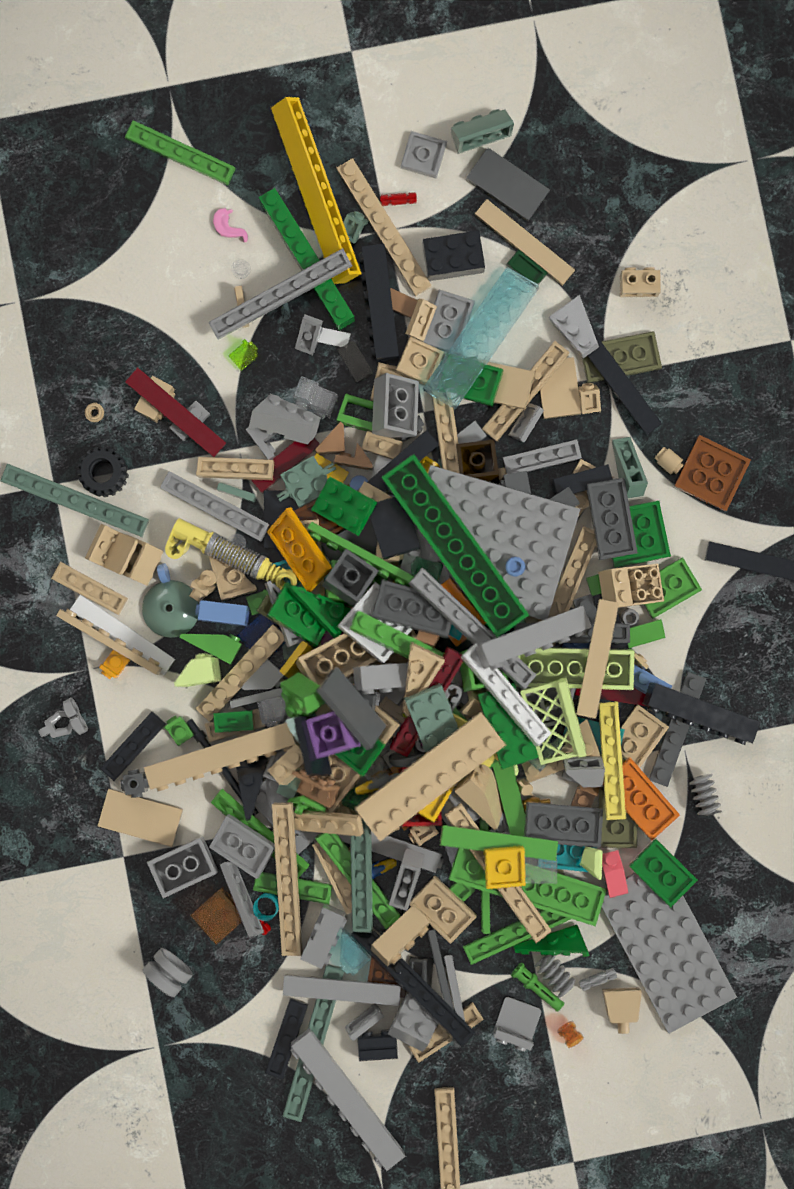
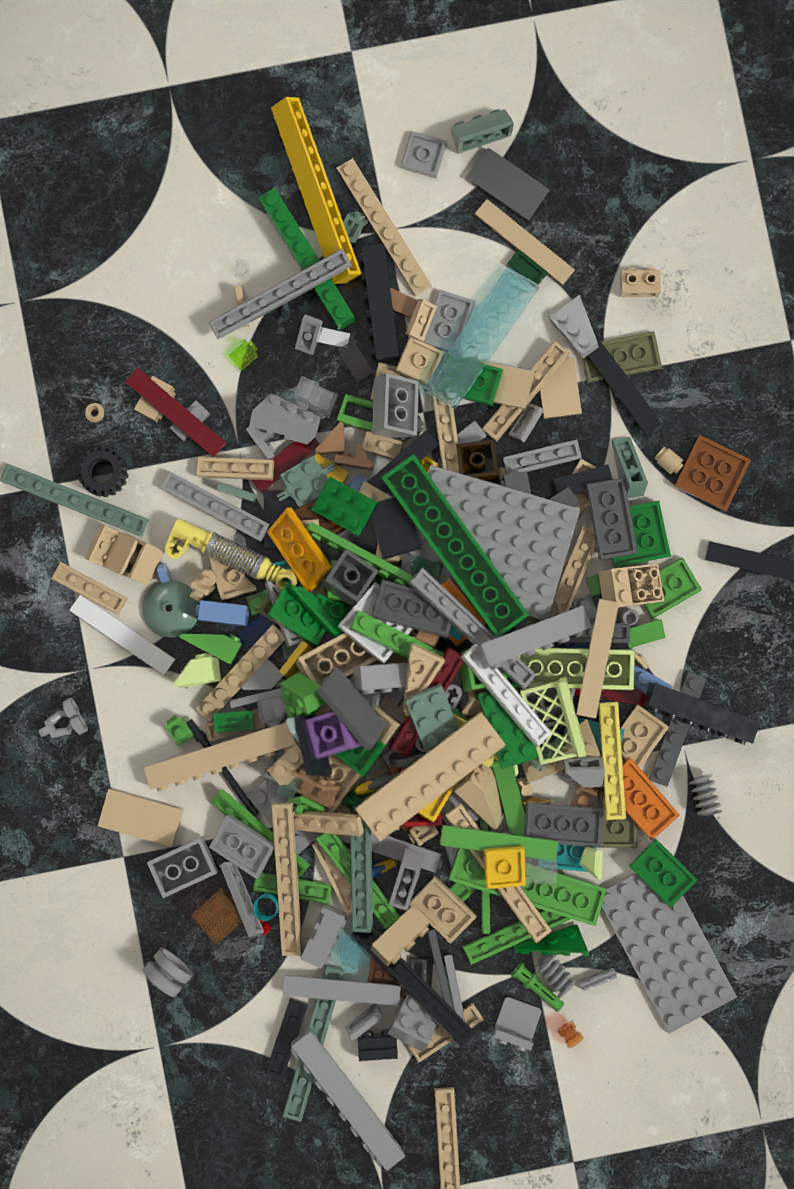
tan plate [56,608,162,675] -> none
light orange bracket [99,650,130,679] -> none
black tile [100,711,166,781] -> none
dark grey brick [121,769,149,798] -> none
bright green tile [125,121,236,186] -> none
bright pink piece [213,208,248,243] -> none
black wing [236,754,269,821] -> none
red axle [380,192,417,206] -> none
black brick [422,230,485,281] -> none
medium blue tile [505,557,525,576] -> none
tan bracket [578,383,601,414] -> none
coral slope [602,850,628,898] -> none
tan torso [602,987,642,1034] -> none

